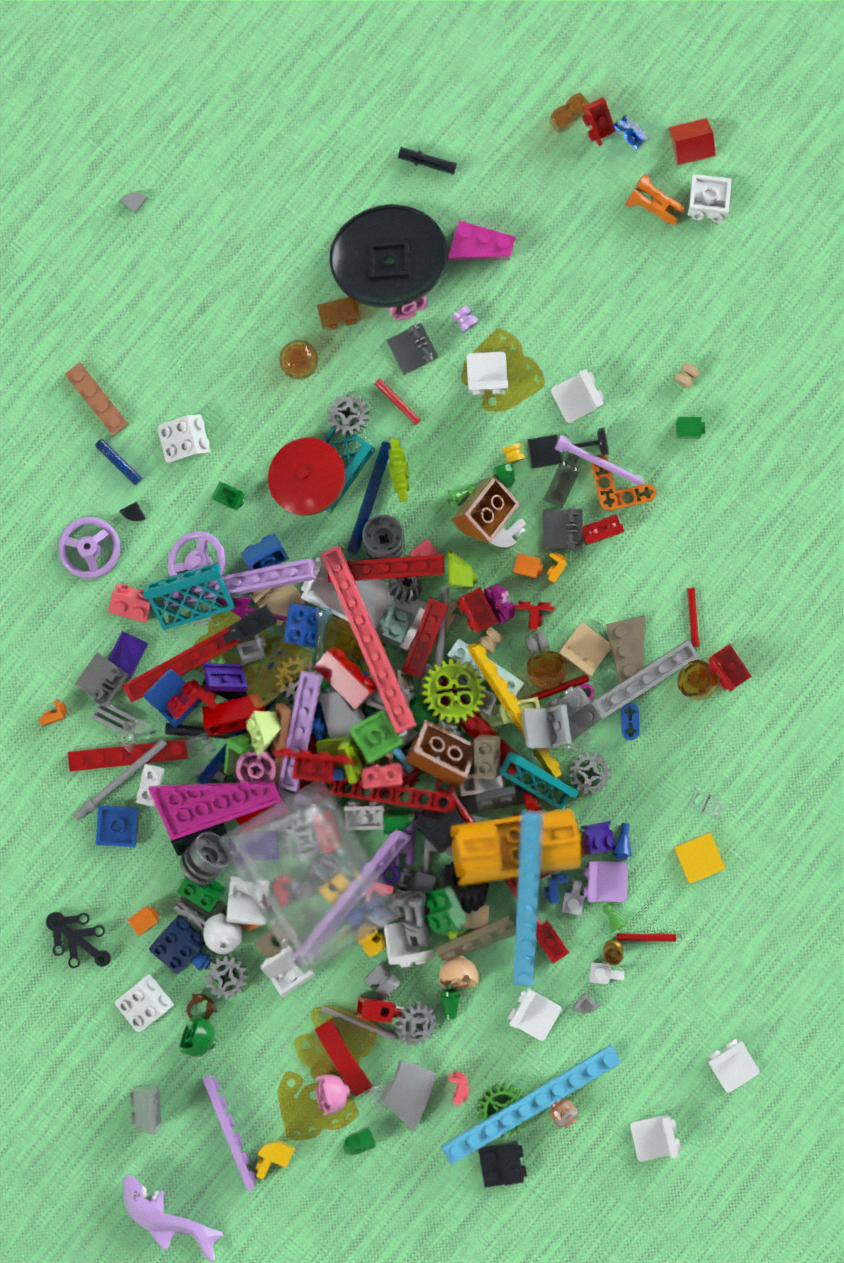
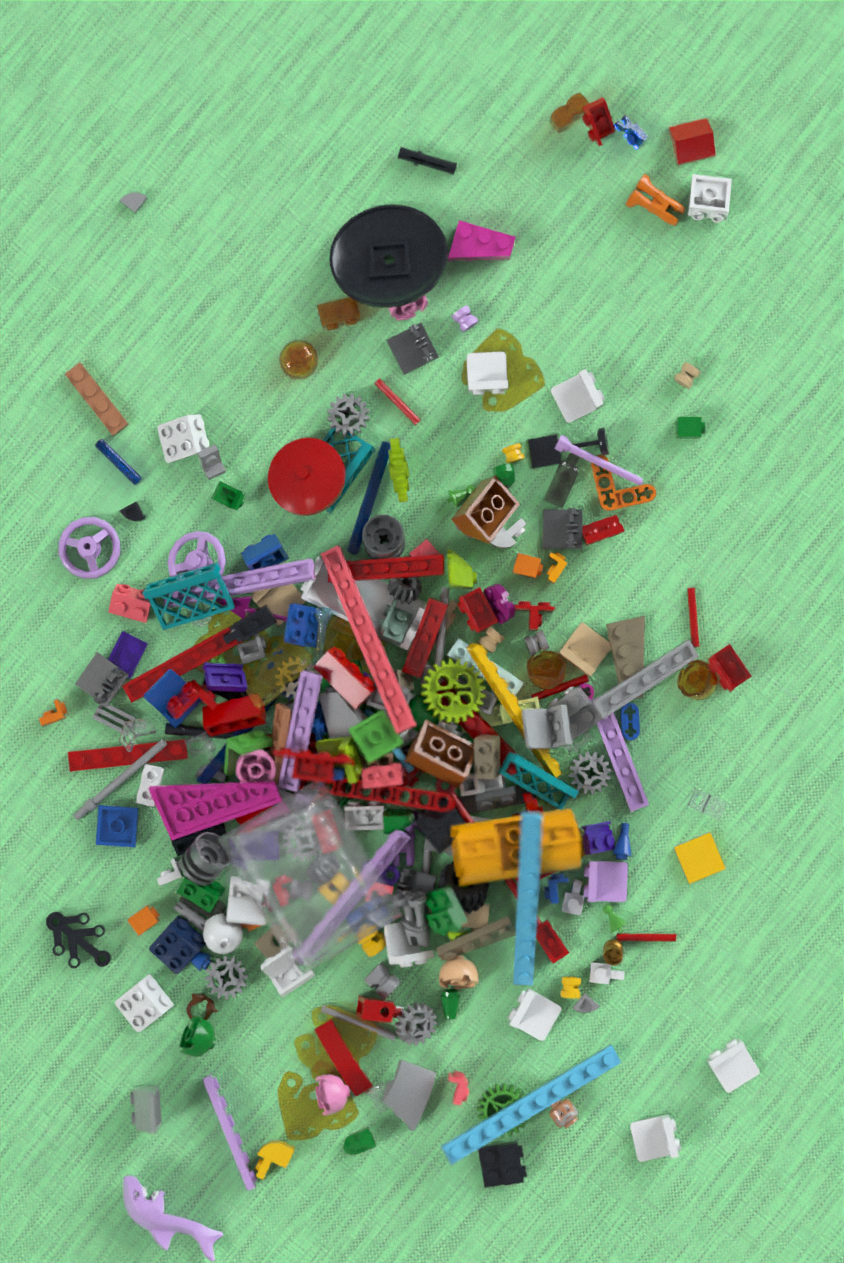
yellowish green slope [247,711,281,755] -> none
none -> white bracket [157,858,183,886]
none -> light grey bracket [197,445,226,480]
none -> yellow wheel [560,977,581,999]
none -> lavender plate [590,698,649,812]

